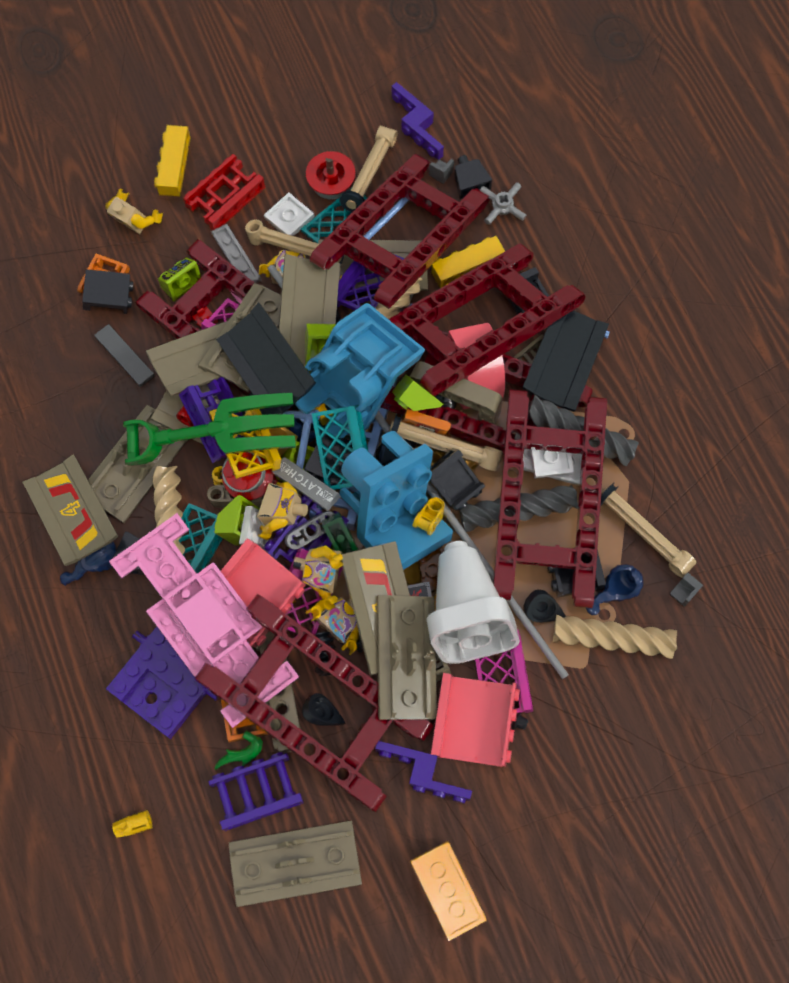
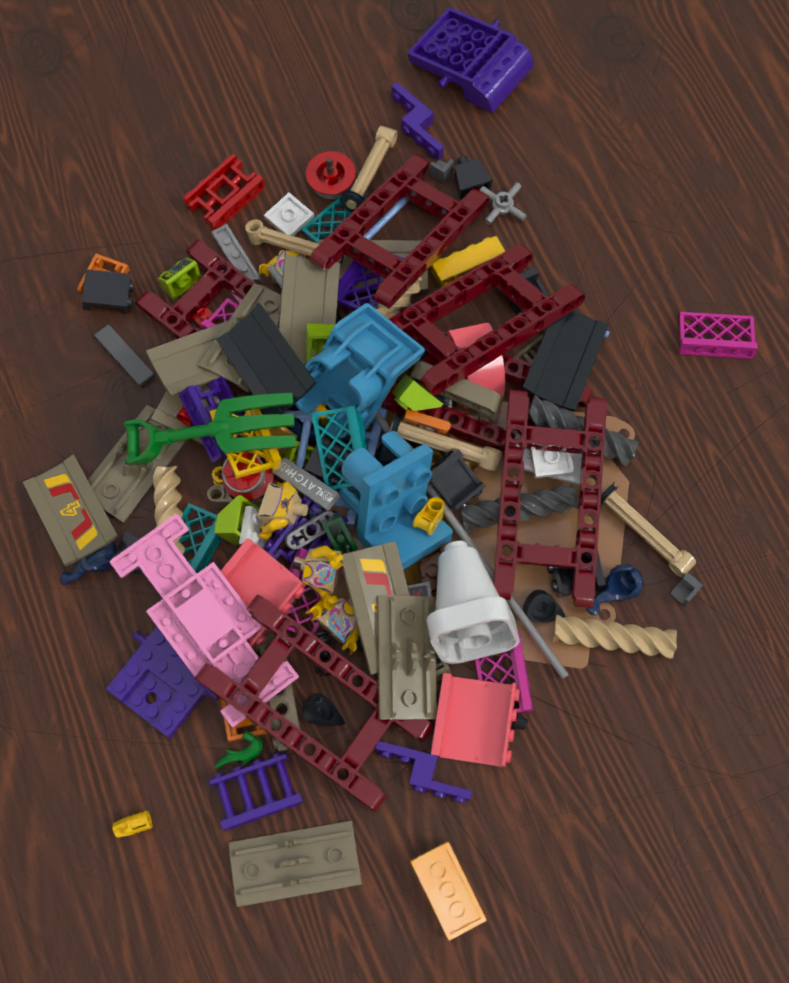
torso [106,189,163,234] -> none
yellow brick [154,125,190,196] -> none
none -> dark purple piece [407,7,534,113]
none -> dark pink fence [679,312,757,359]

